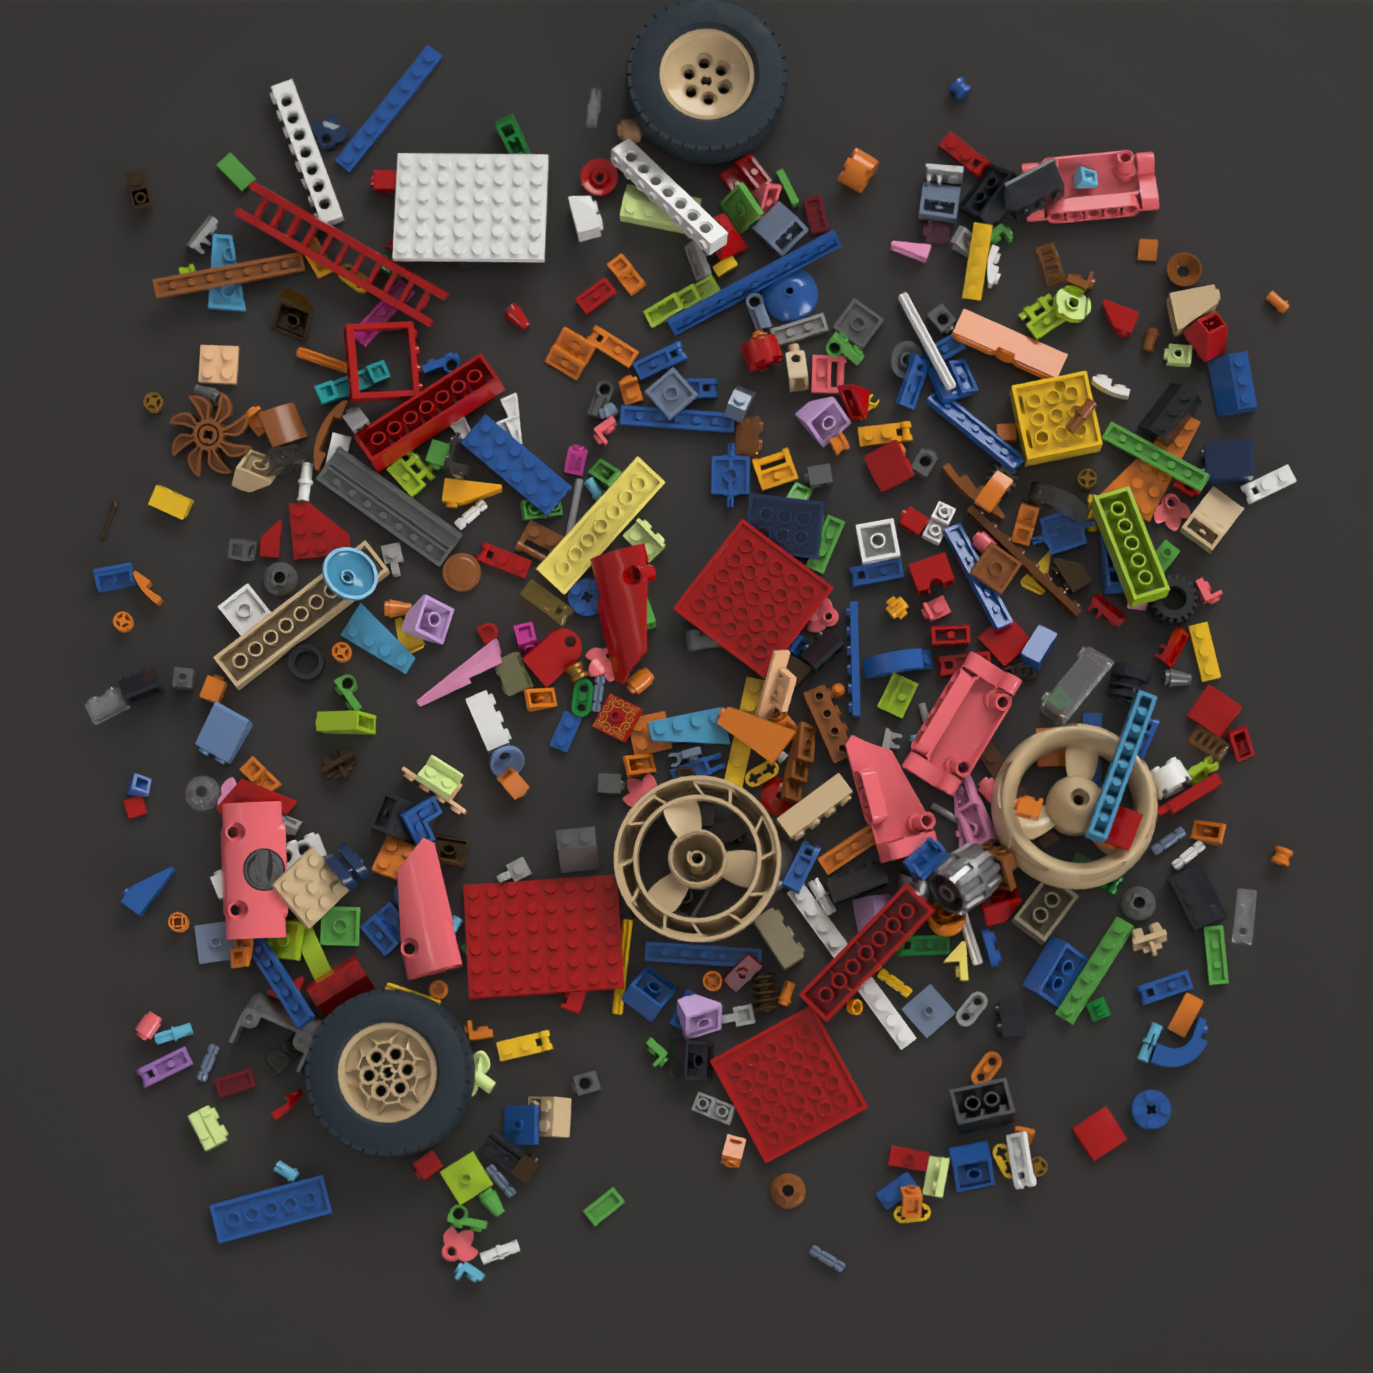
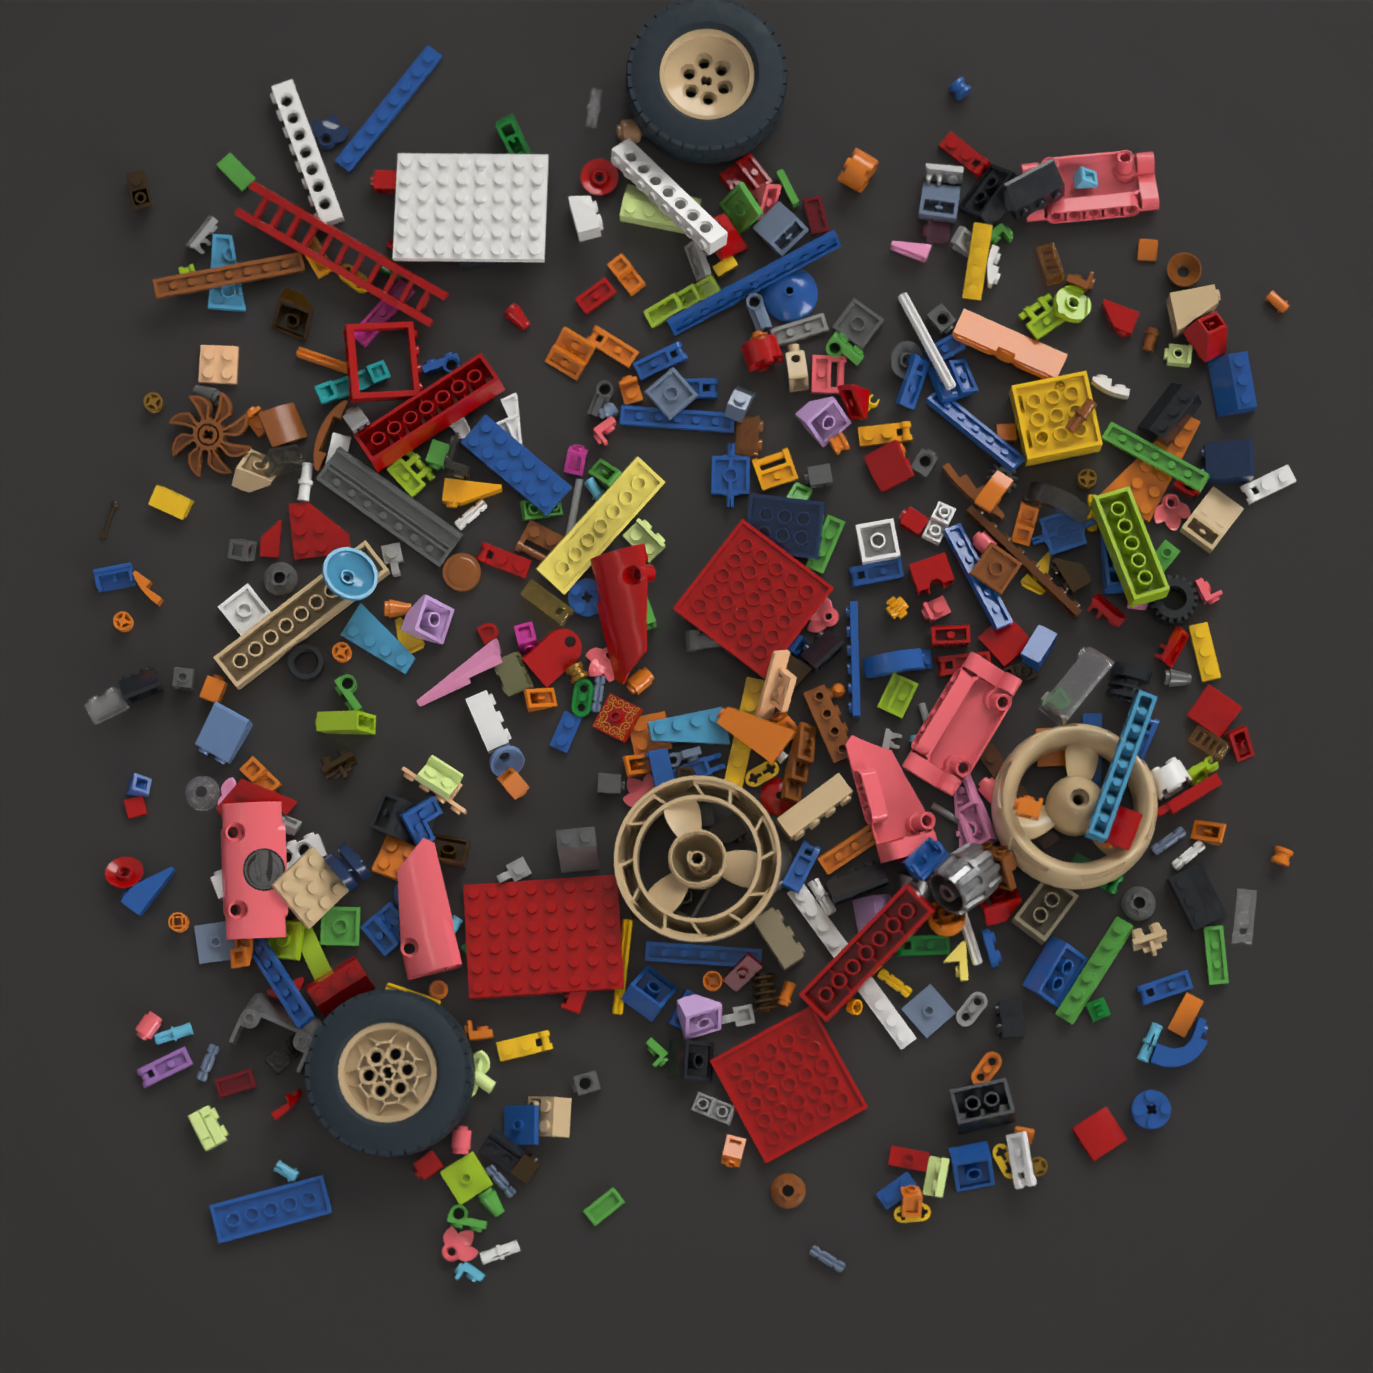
none -> red dish [105,857,144,888]
none -> coral brick [451,1126,472,1154]
none -> blue hinge [645,748,674,789]

